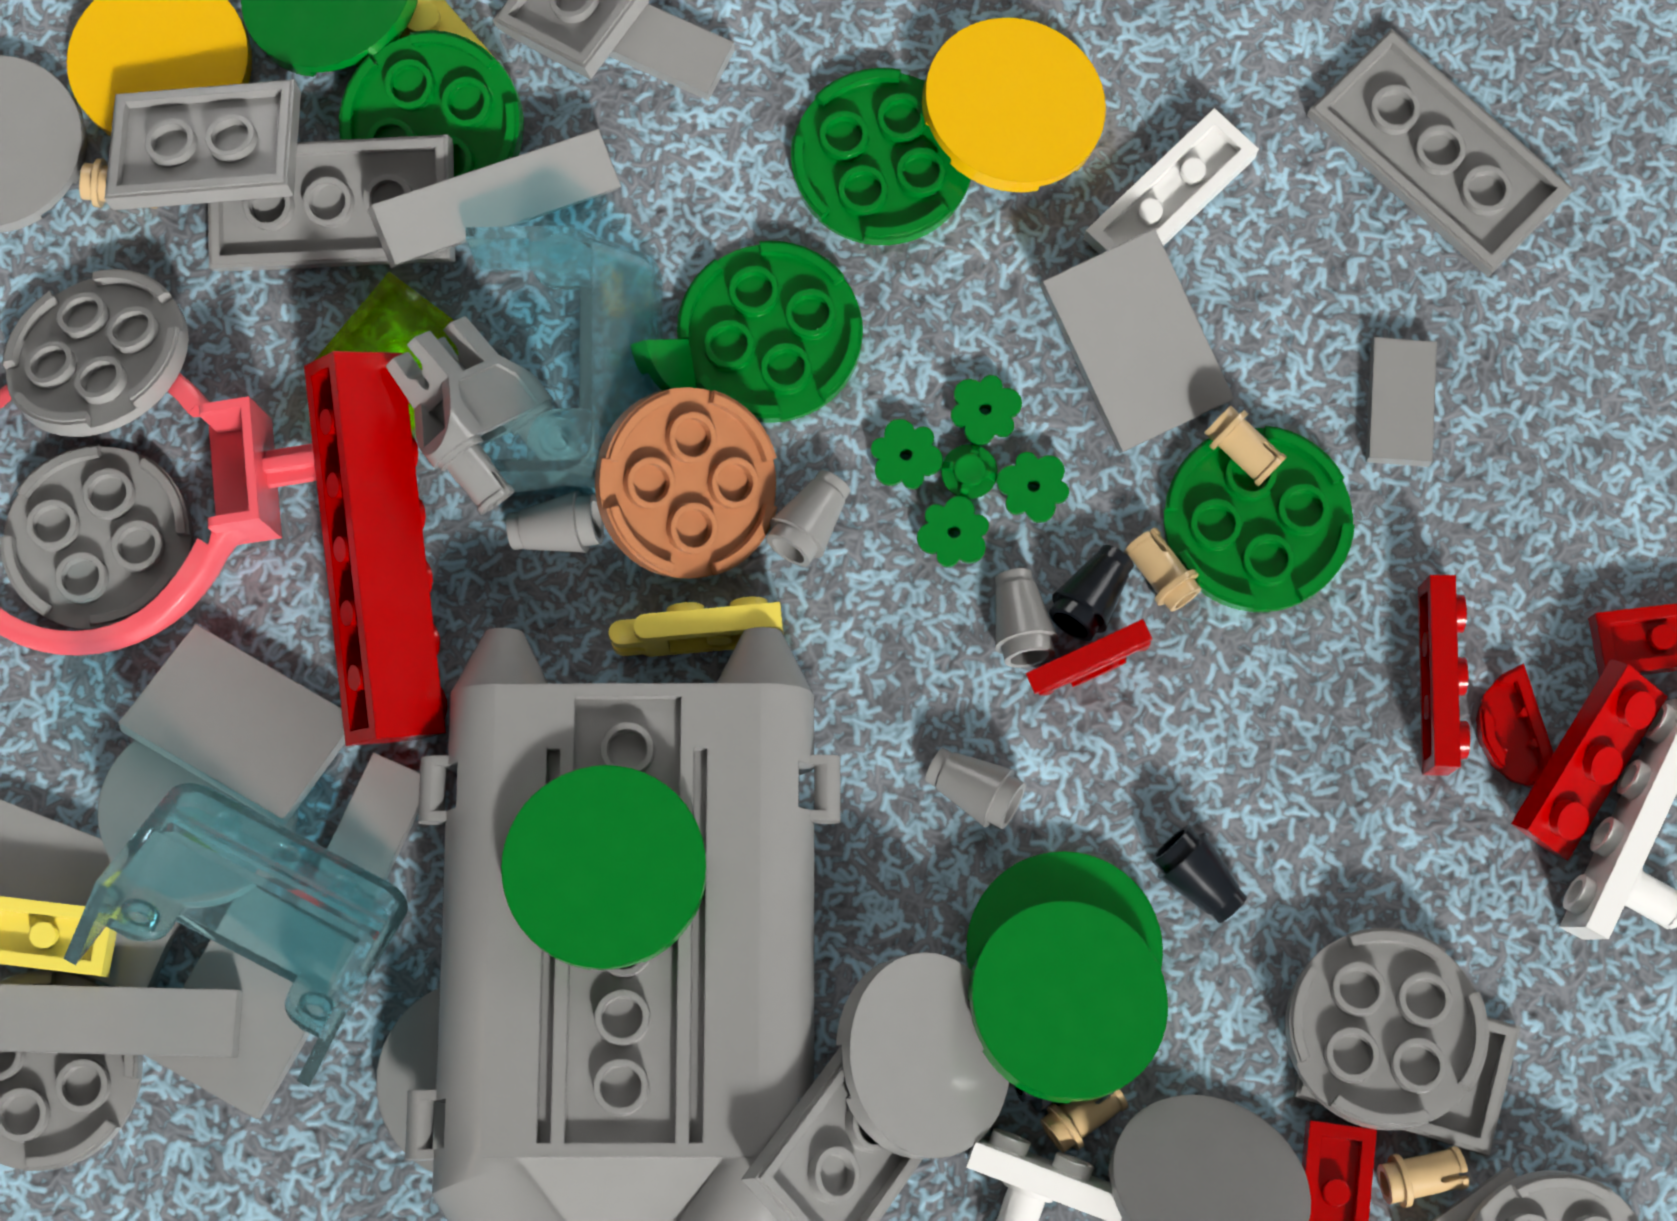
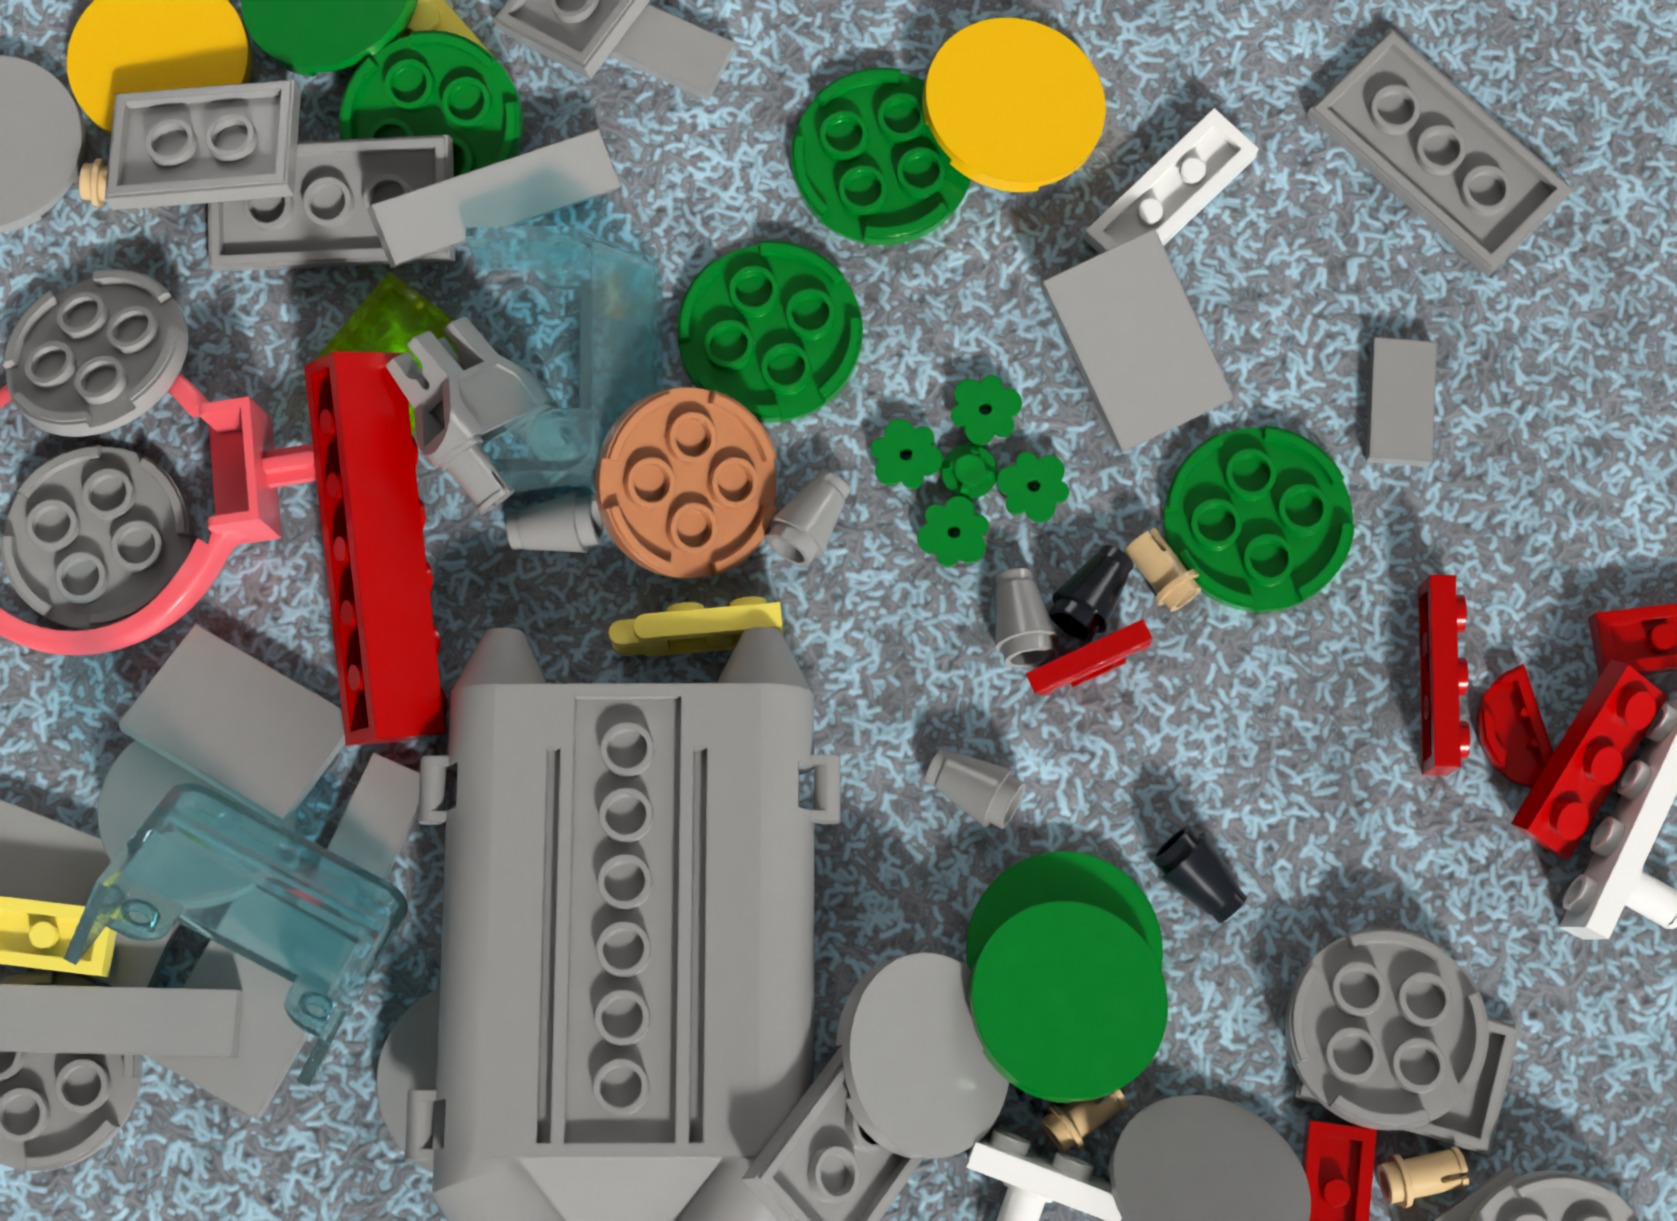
green tile [501,765,707,970] -> none
green tile [630,339,697,390] -> none
tan pin [1204,405,1287,486] -> none

